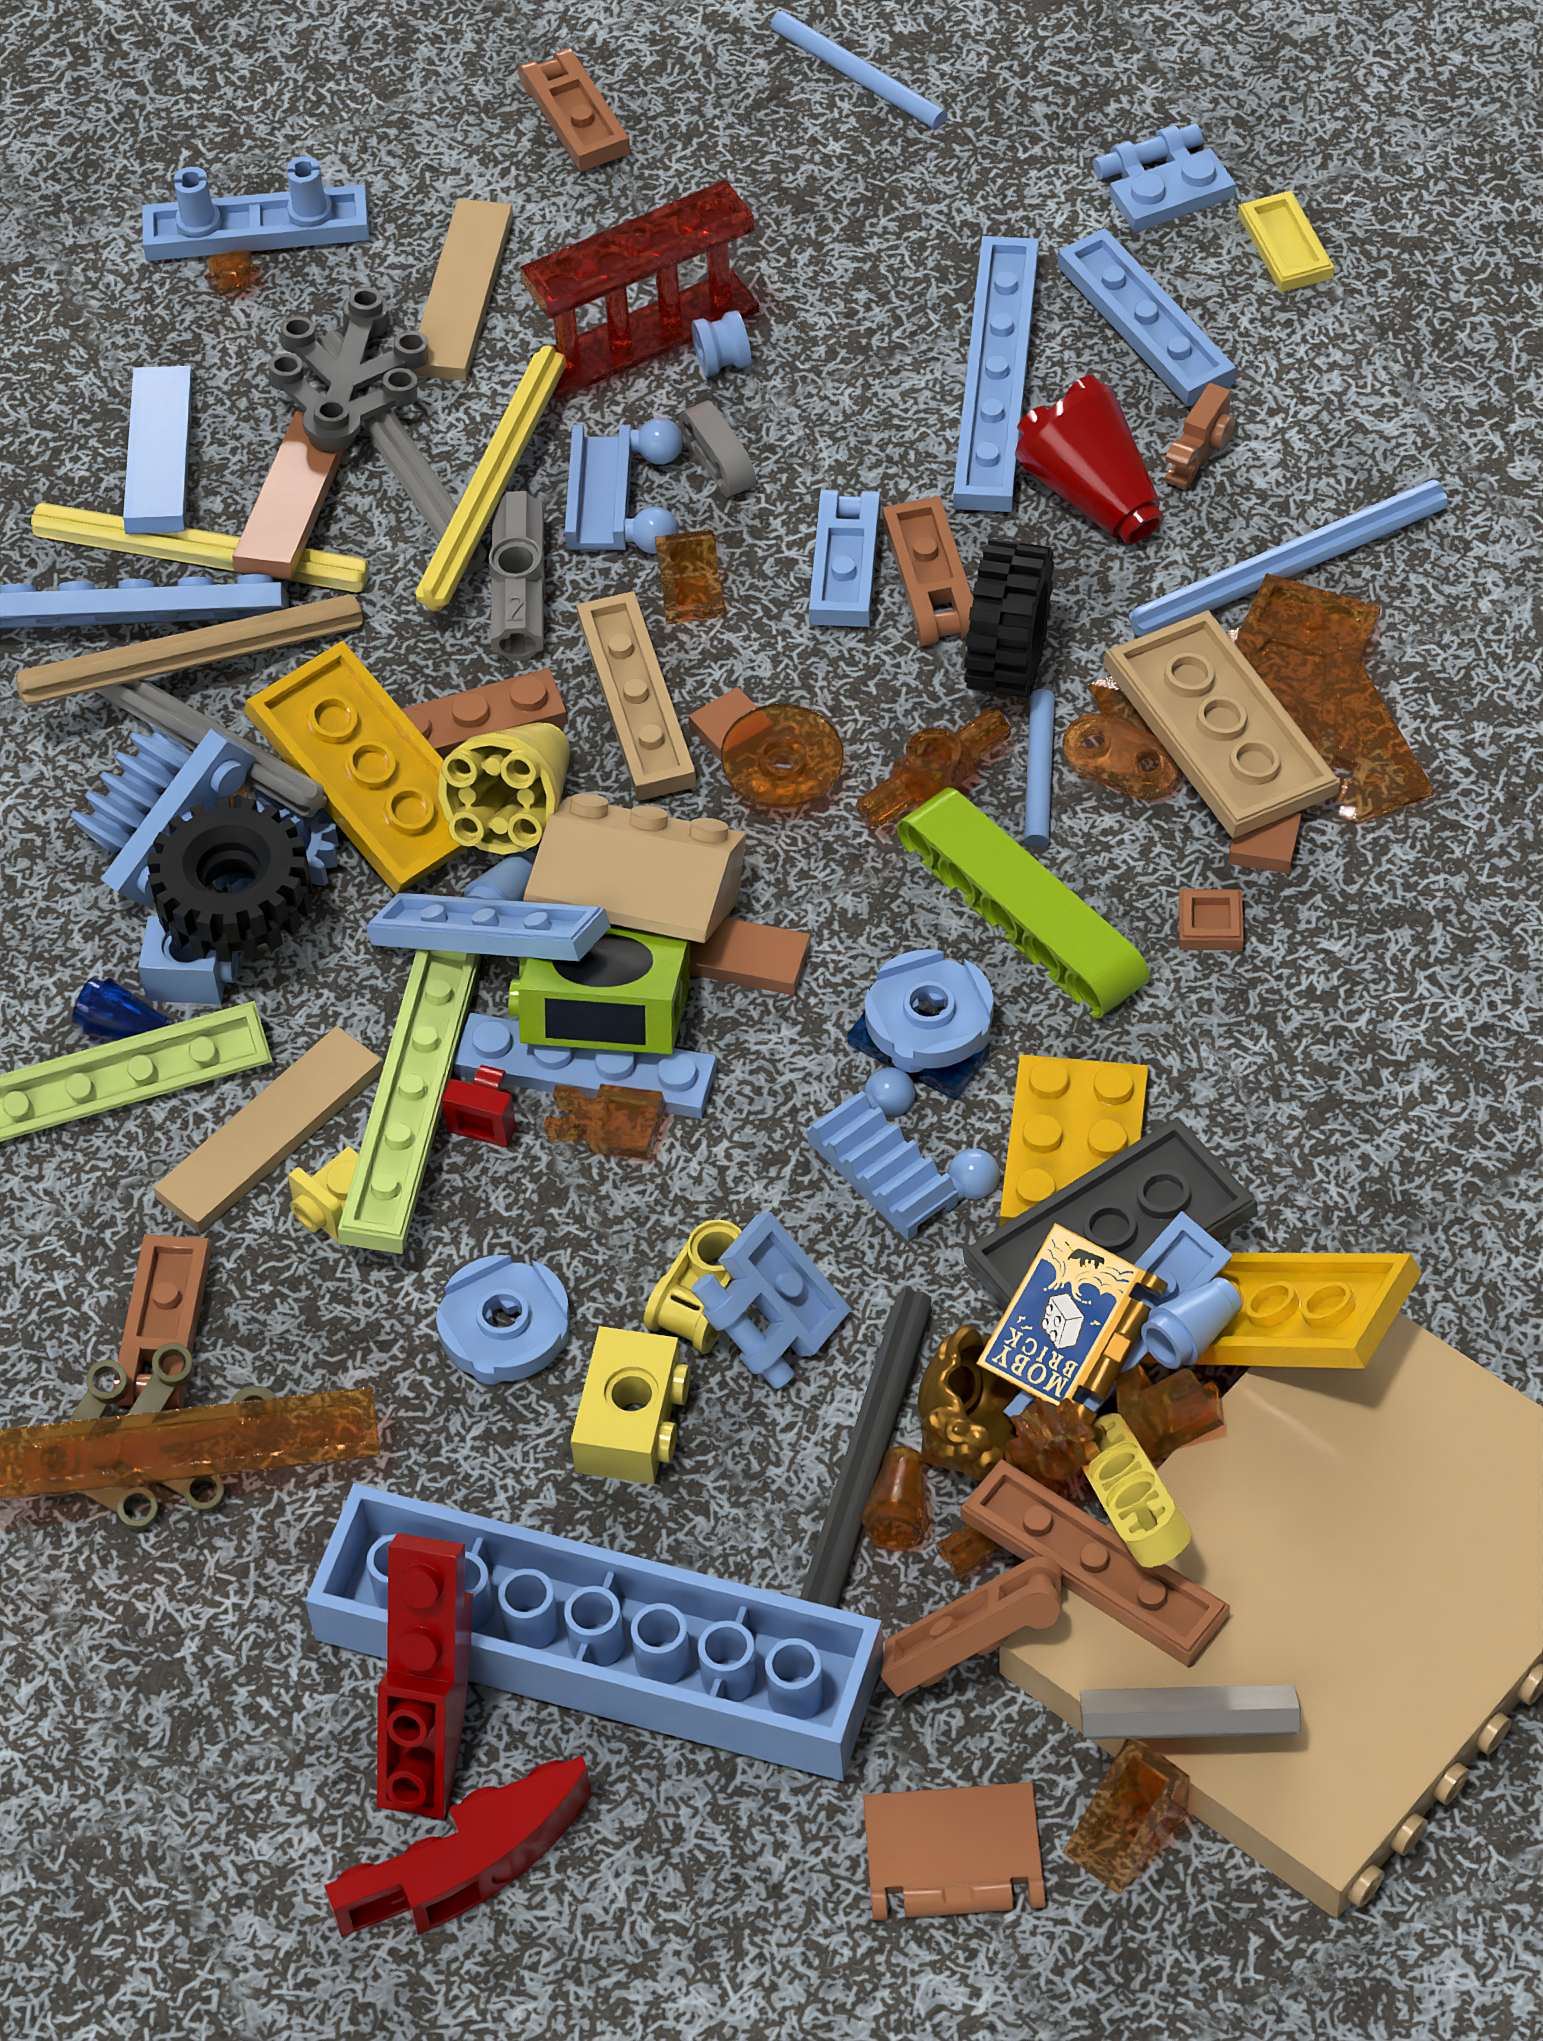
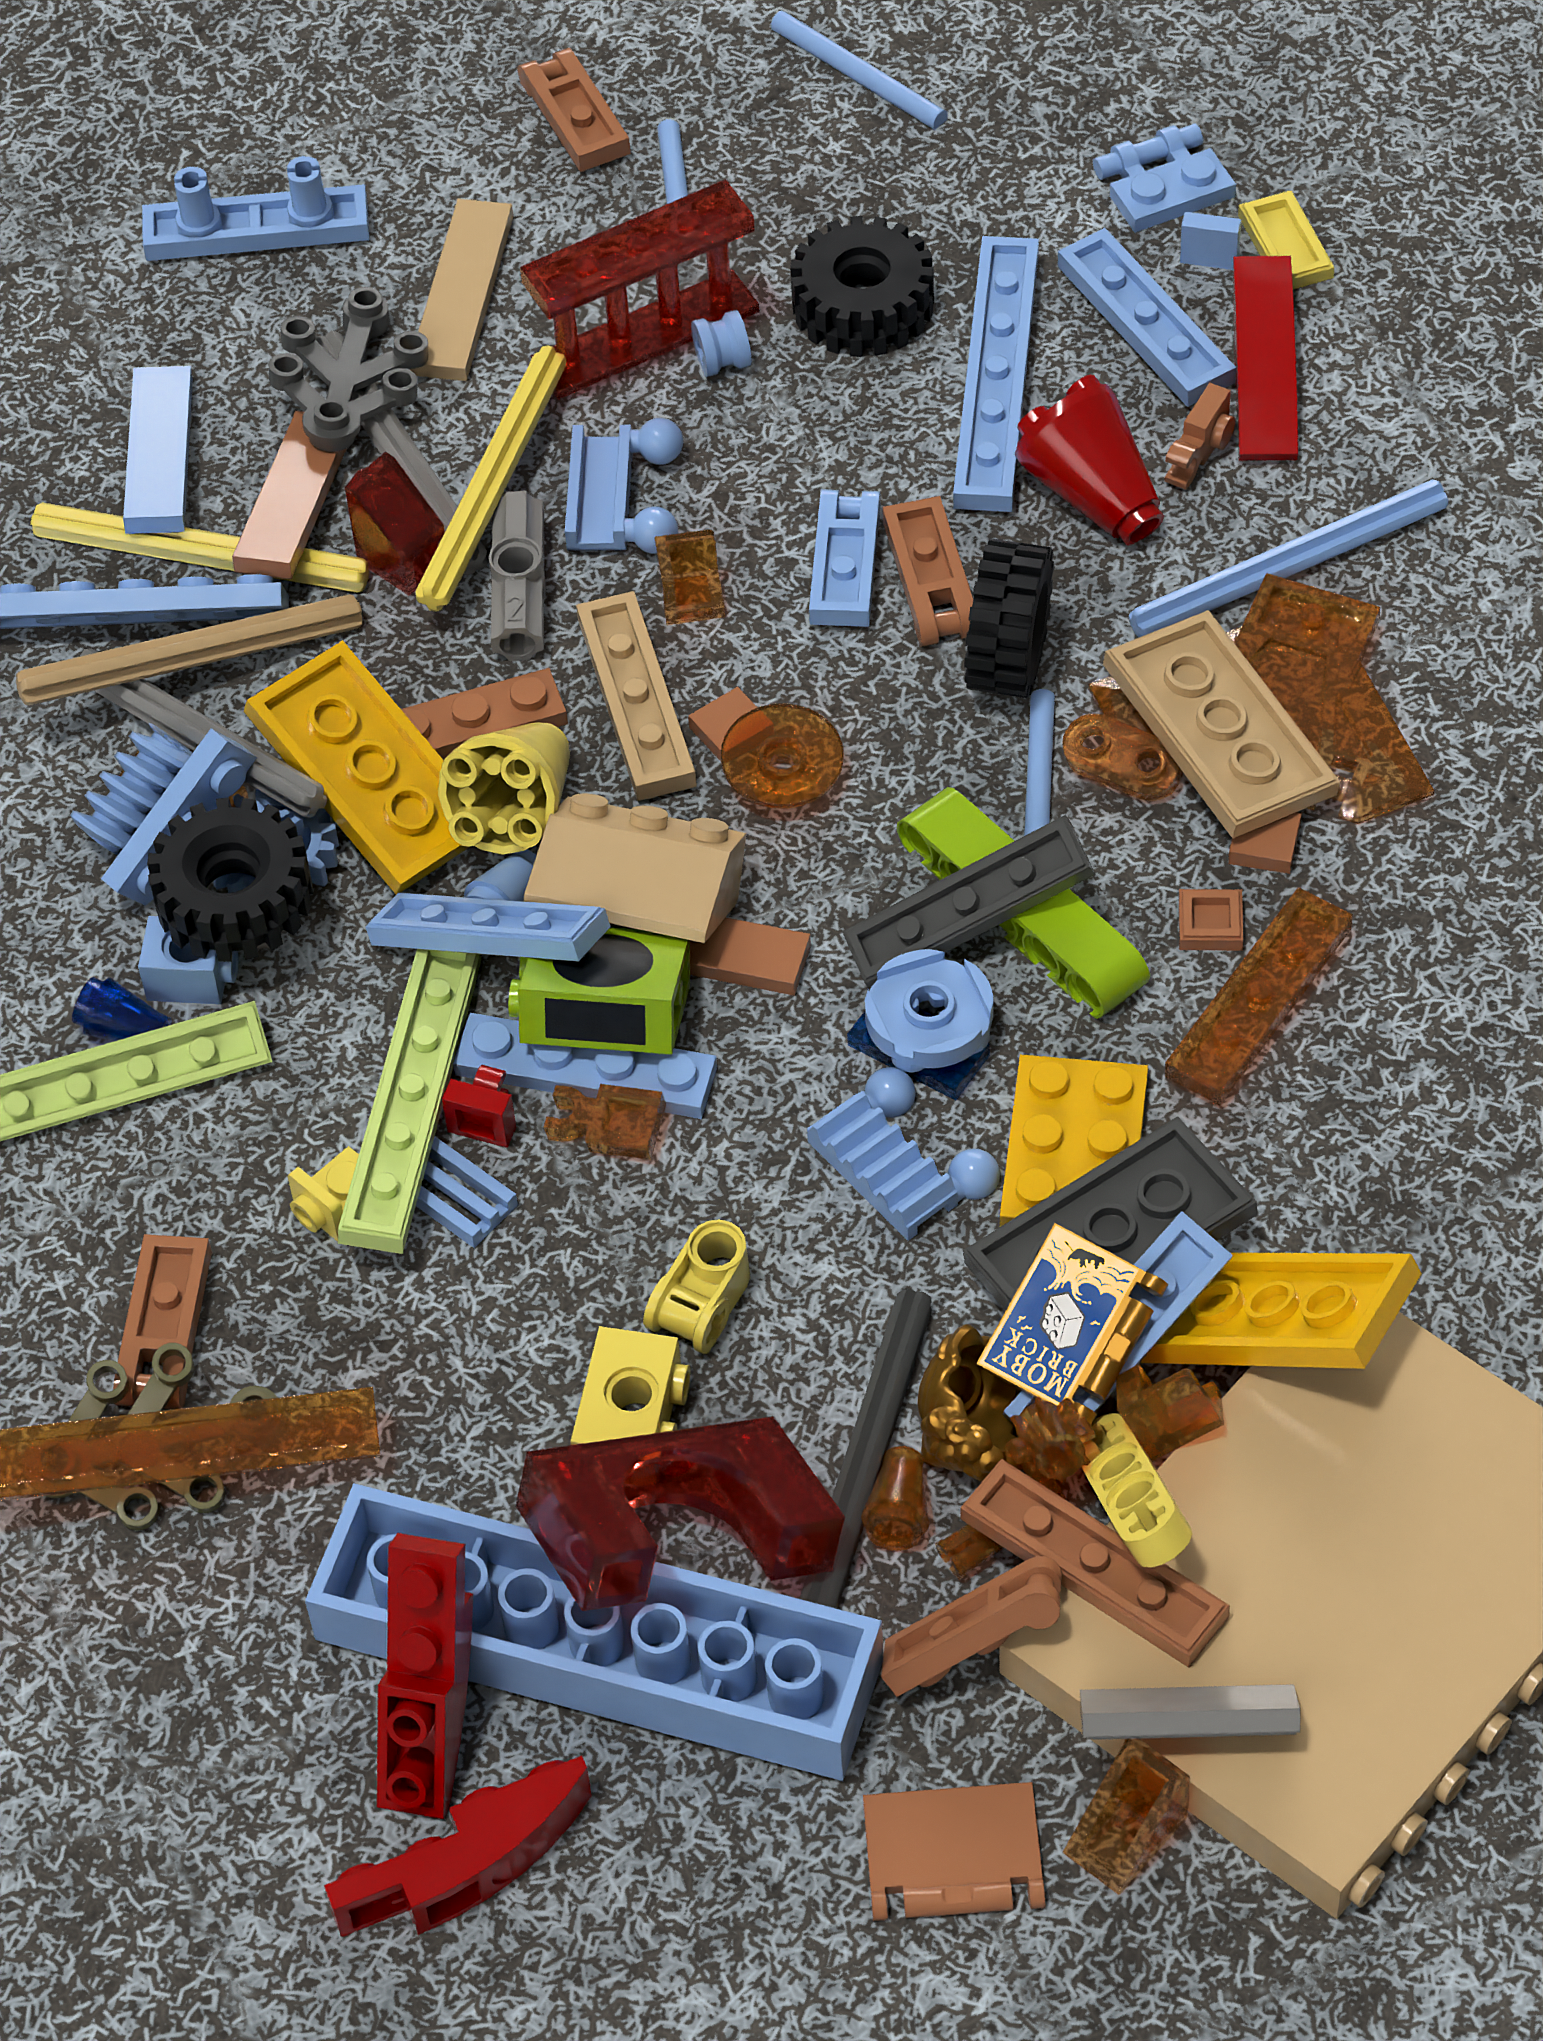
tan tile [153,1026,383,1234] -> none
clear orange plate [204,250,260,291] -> none
light blue plate [436,1255,570,1384] -> none
light grey beam [679,400,756,498] -> none
light blue plate [691,1212,852,1389] -> none
clear orange axle [856,710,1012,828] -> none
light blue cone [1141,1277,1242,1369] -> none
none -> clear red slope [345,451,445,596]
none -> light blue tile [416,1137,518,1248]
none -> clear red arch [516,1416,845,1611]
none -> light blue bar [657,119,695,252]
none -> black tyre [790,216,934,357]
none -> dark grey tile [842,815,1095,989]
none -> clear orange plate [1165,887,1353,1106]
none -> light blue tile [1180,212,1241,270]
none -> red slope [1233,256,1298,461]

